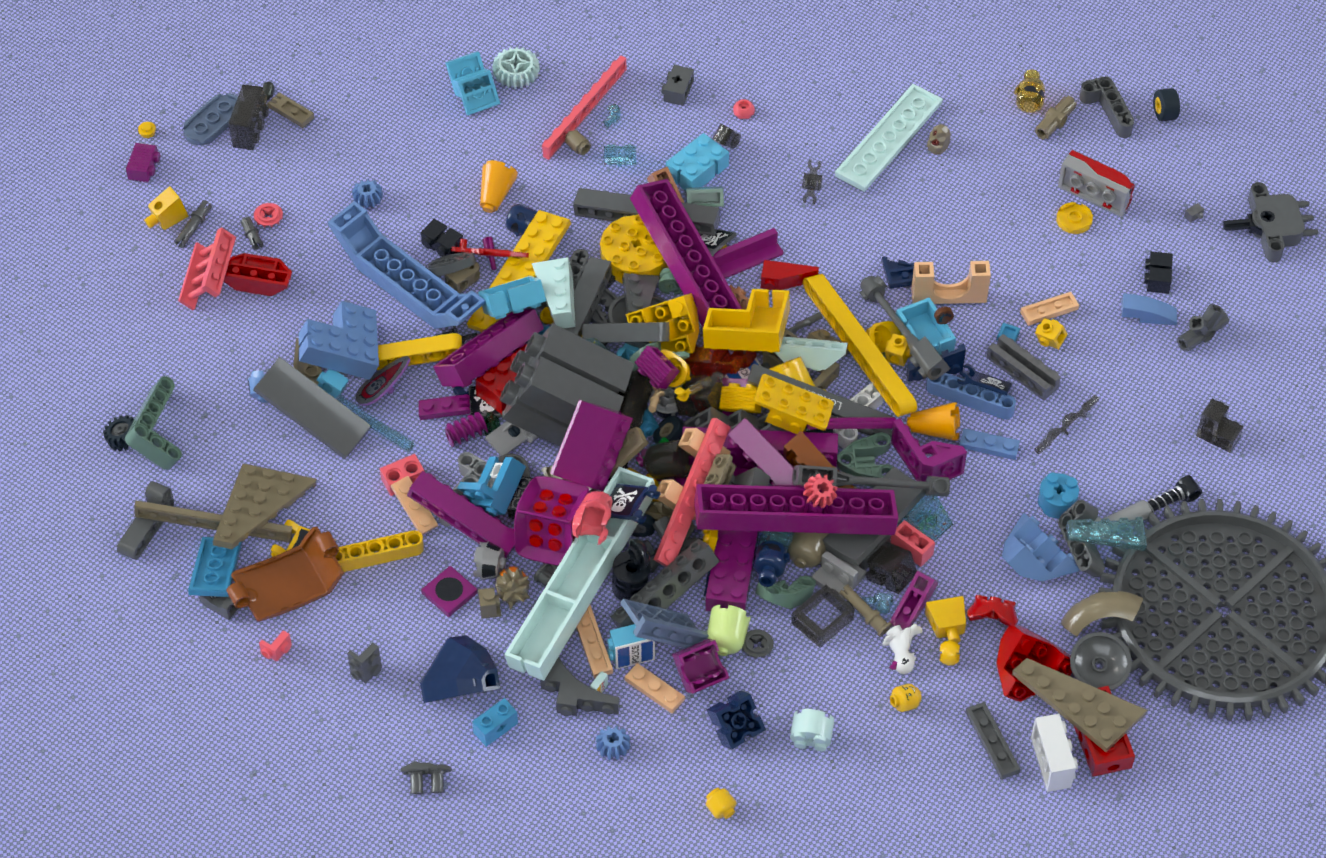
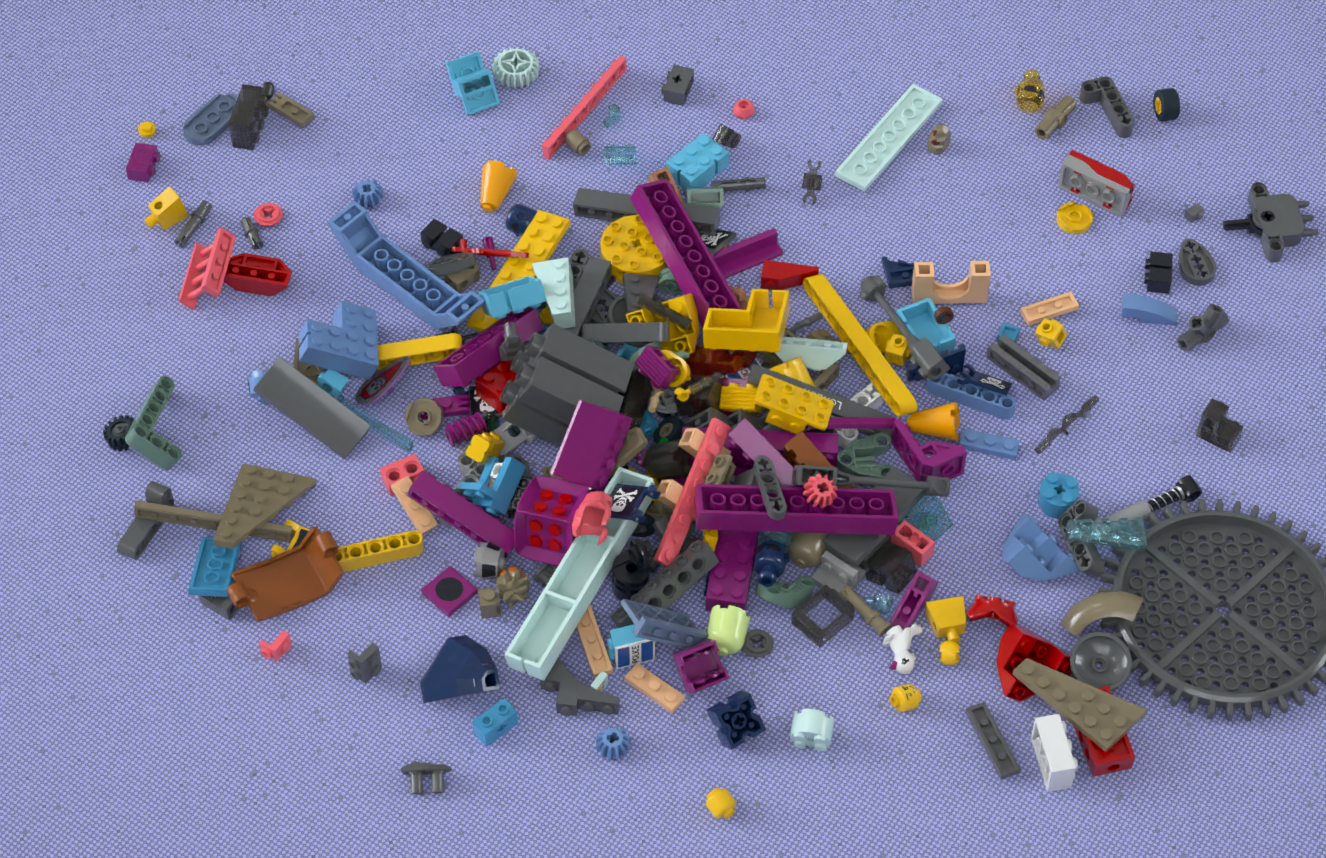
none -> dark tan plate [405,398,444,437]
none -> yellow brick [465,431,505,463]
none -> dark grey connector [499,322,526,362]
none -> clear smoke pin [637,294,692,331]
none -> dark grey pin [711,177,766,191]
none -> dark grey beam [753,456,787,520]
none -> dark grey piece [1178,239,1217,286]

